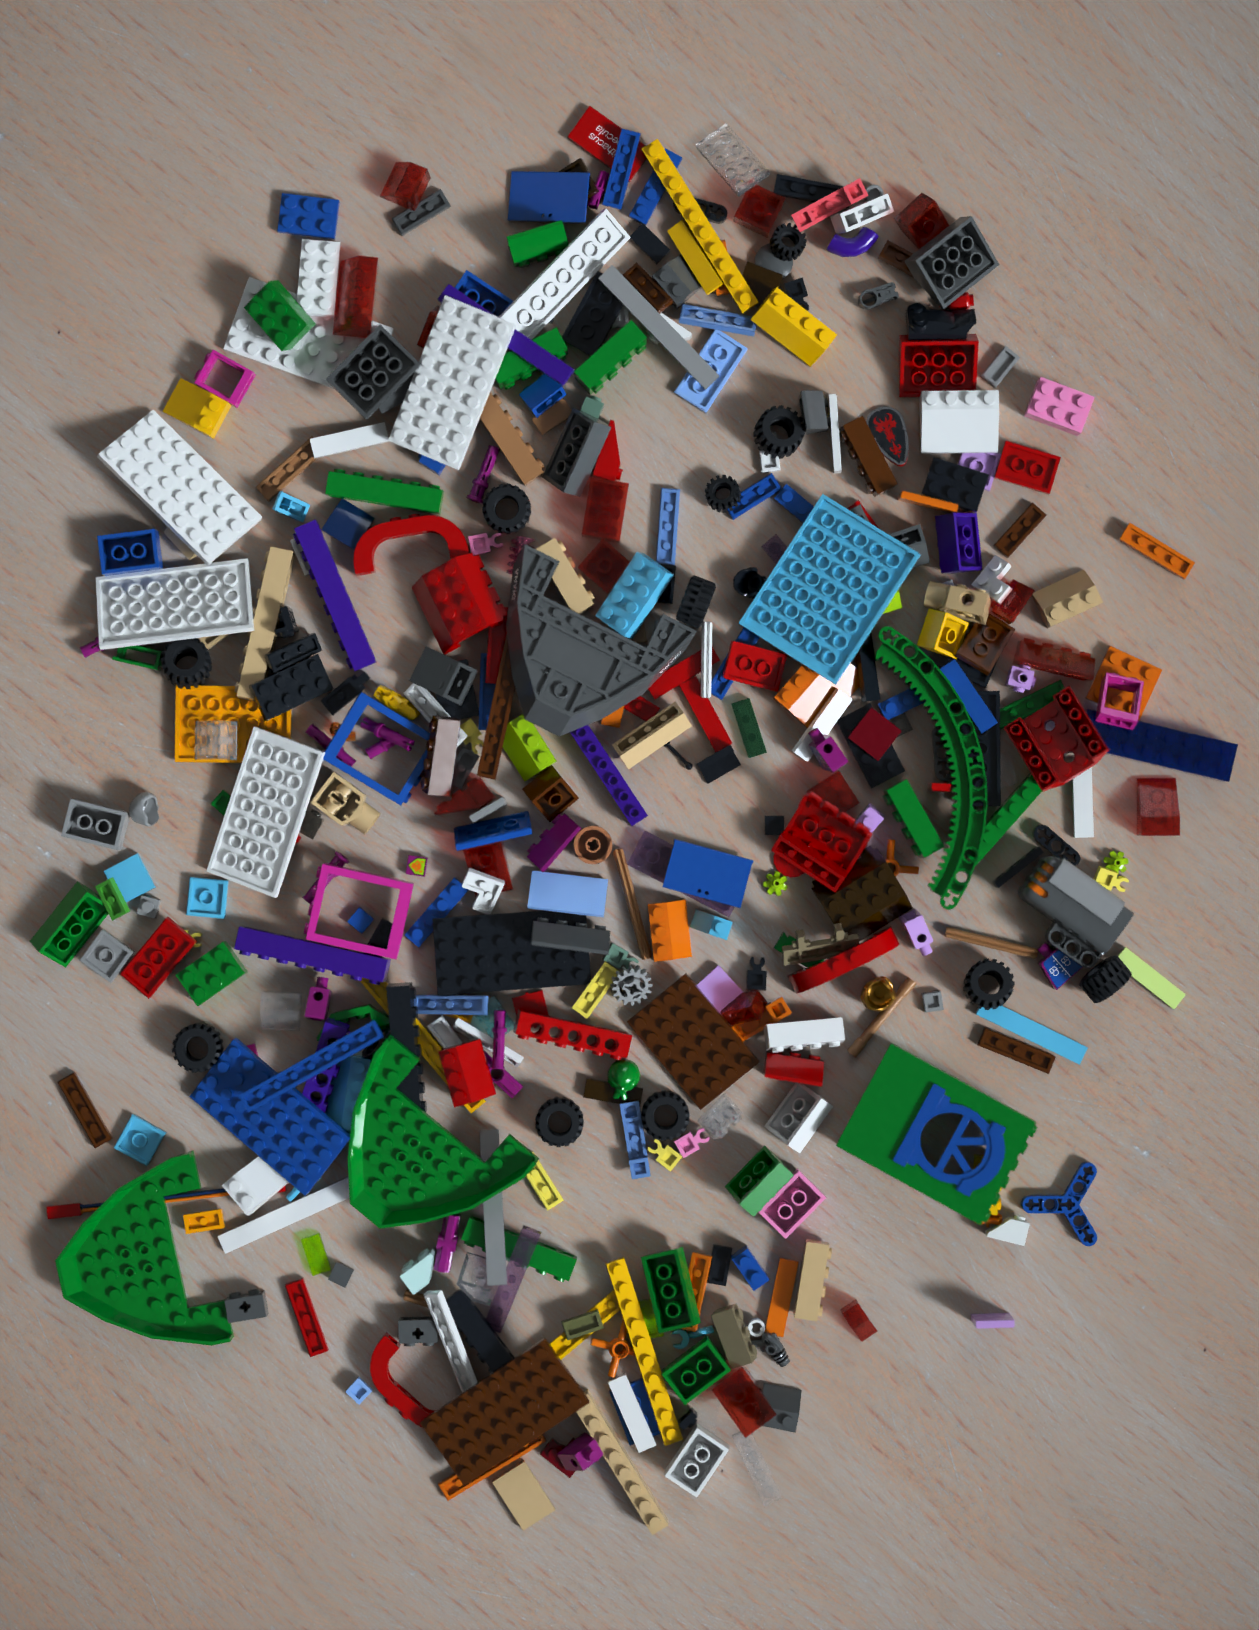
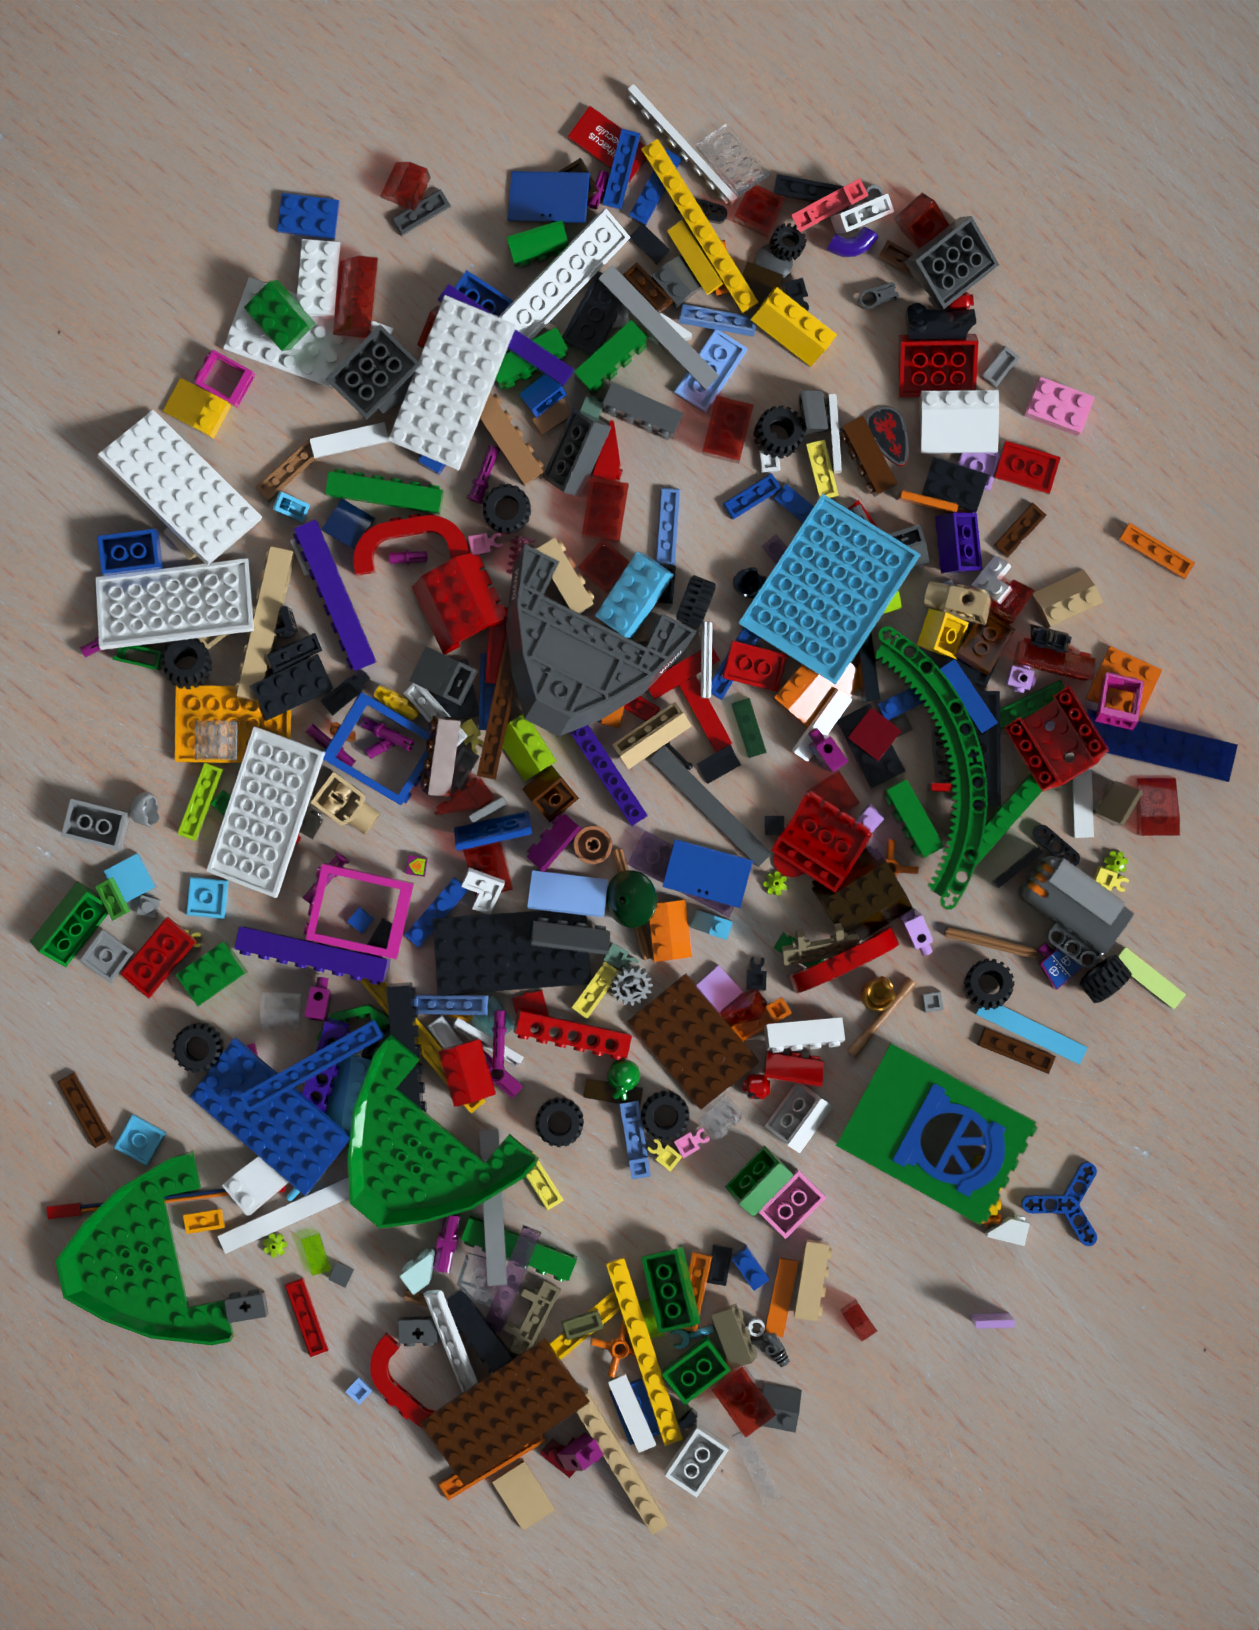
black tyre [705,475,741,513] -> none
none -> lime plate [177,763,224,841]
none -> lime plant [263,1233,288,1258]
none -> magenta axle [389,550,428,565]
none -> dark tan hinge [503,1280,561,1355]
none -> dark grey brick [603,382,683,440]
none -> dark green dish [606,870,657,928]
none -> white plate [628,84,737,206]
none -> dark grey tile [650,746,772,867]
none -> clear red brick [702,395,754,464]
none -> red head [743,1074,770,1100]
none -> light yellow plate [806,440,839,498]
none -> black hinge [1030,624,1072,653]
none -> dark tan slope [1093,781,1143,826]

